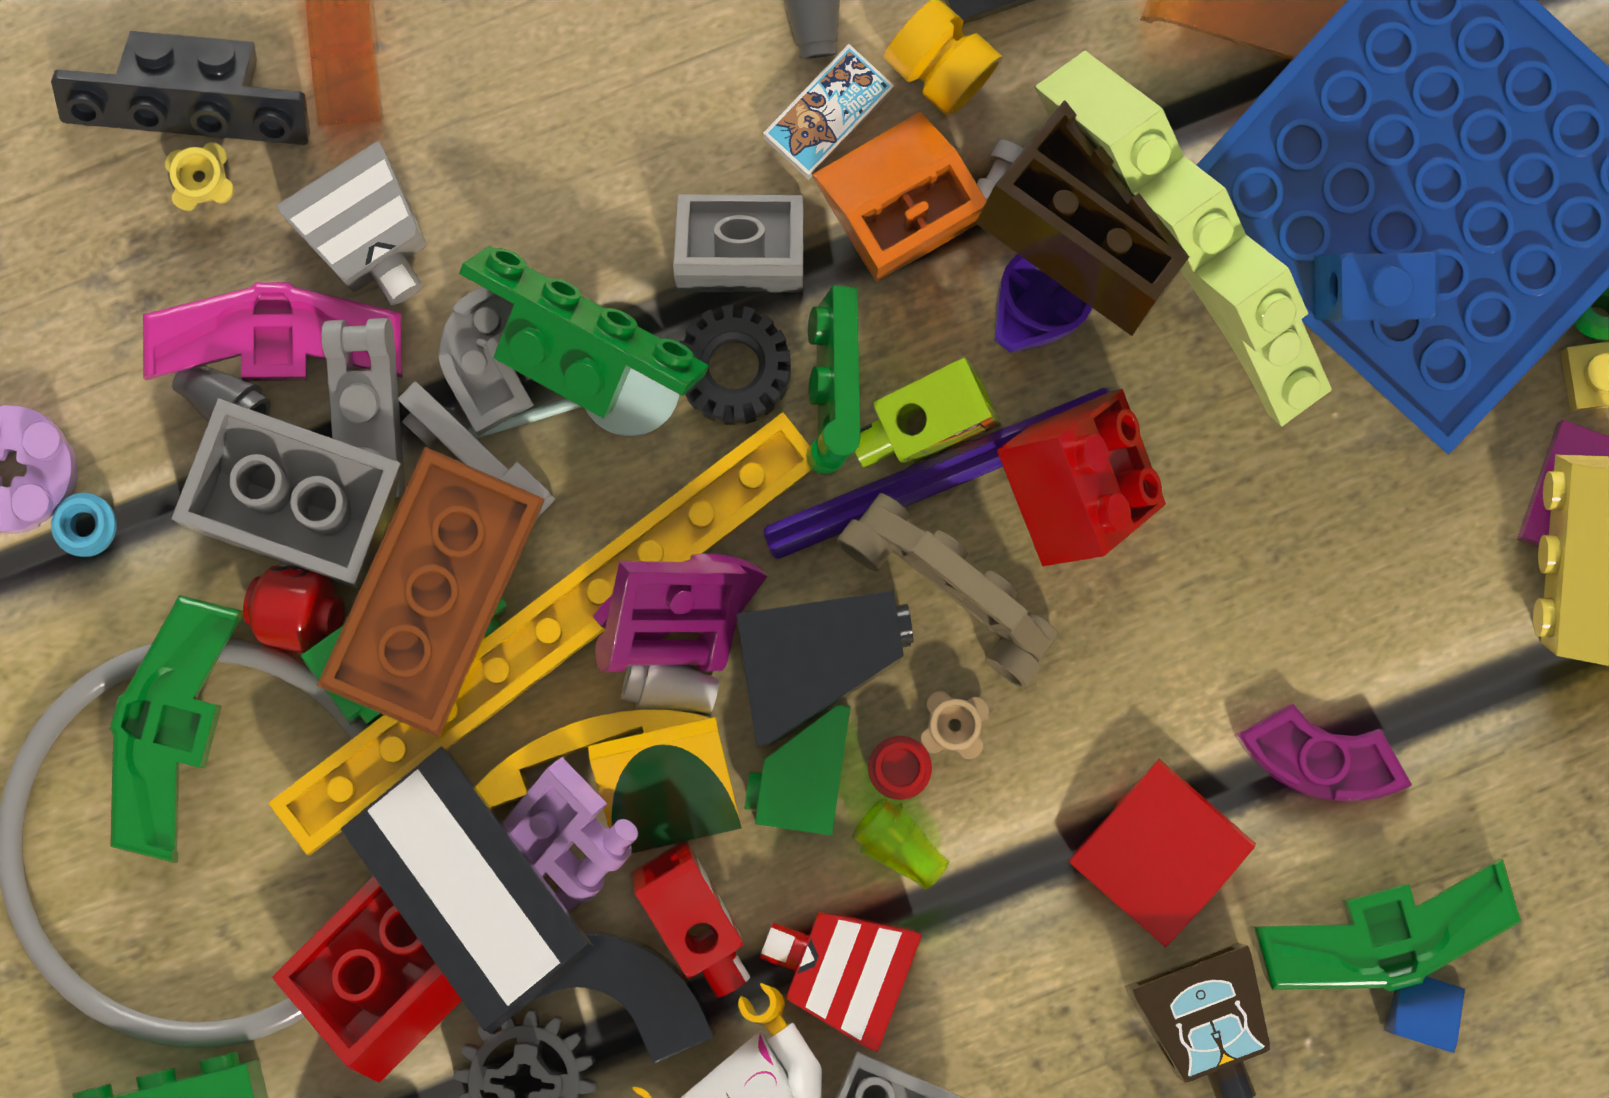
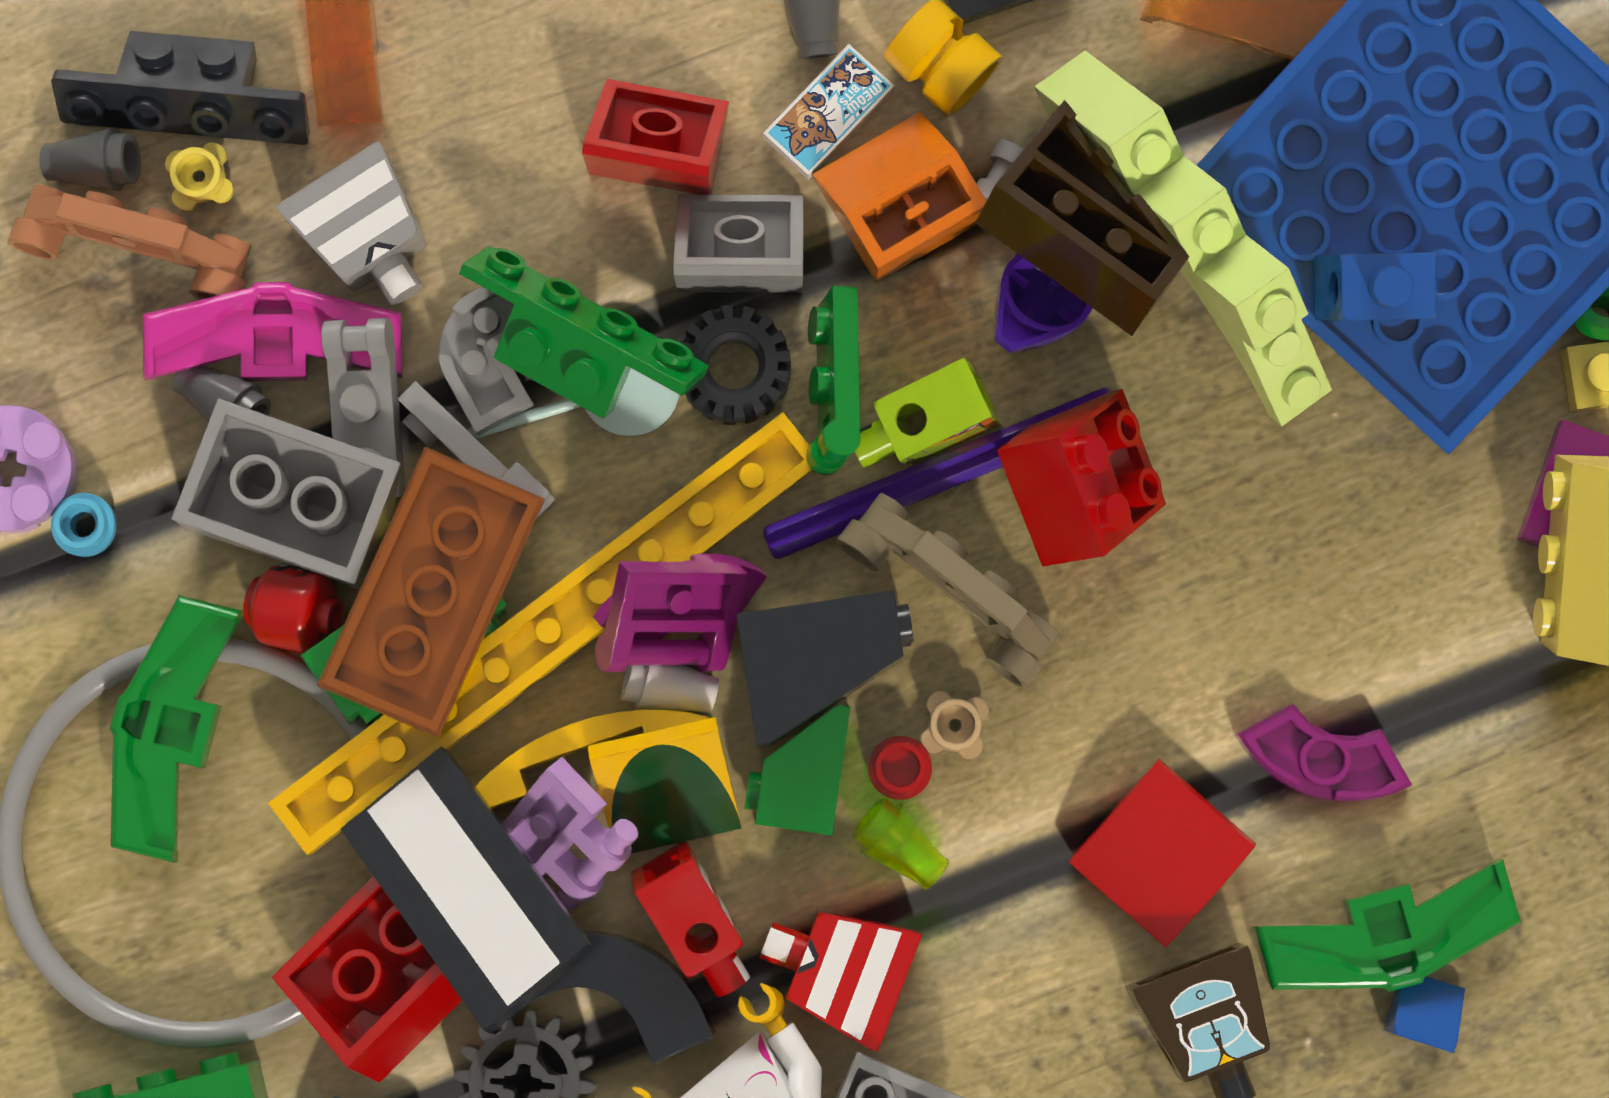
none -> nougat plate [7,185,251,300]
none -> dark grey cone [39,127,141,191]
none -> red slope [582,79,729,195]

